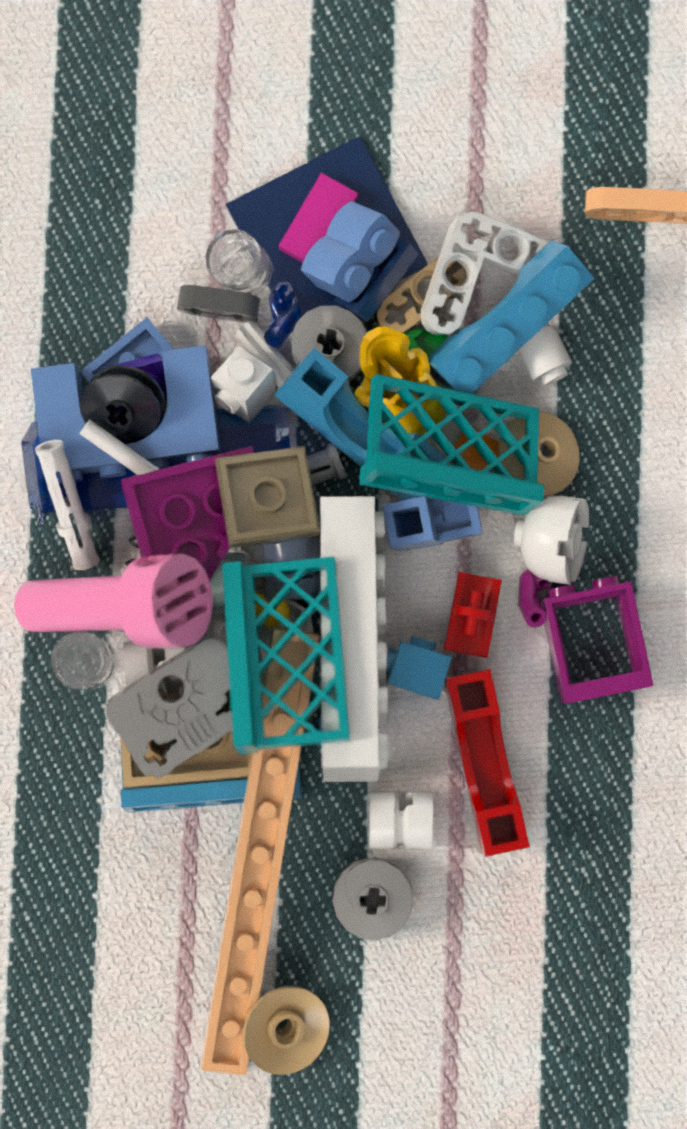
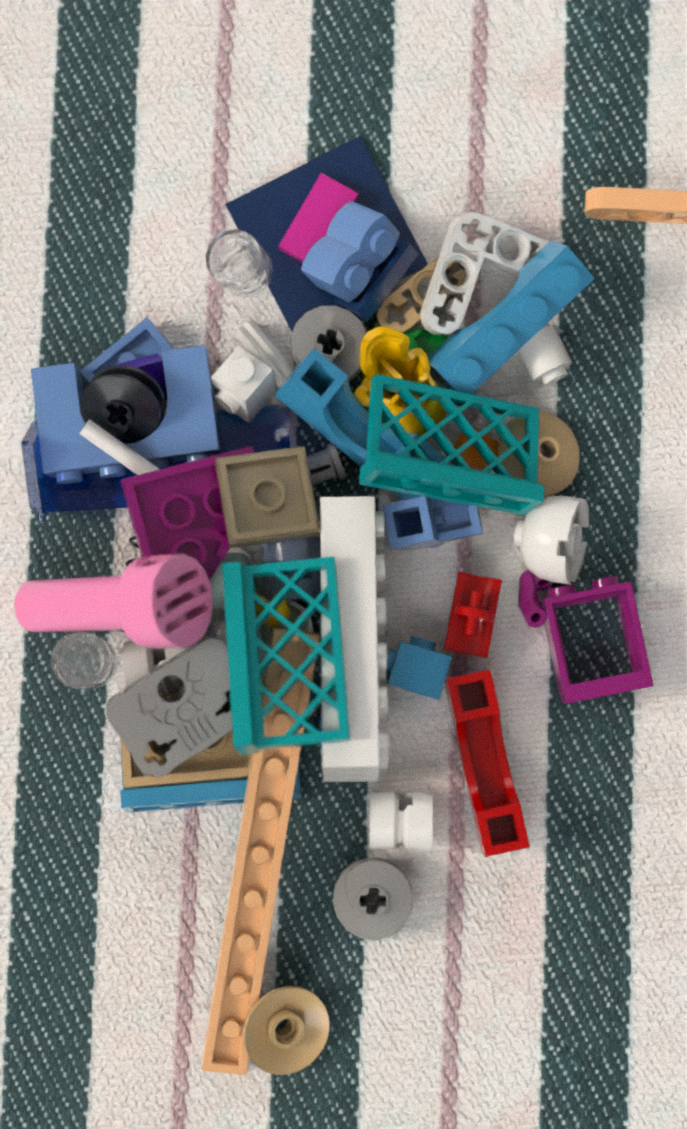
white pin [35,440,100,570] -> none
dark grey beam [177,285,261,323] -> none
clear blue arm [264,282,301,348] -> none

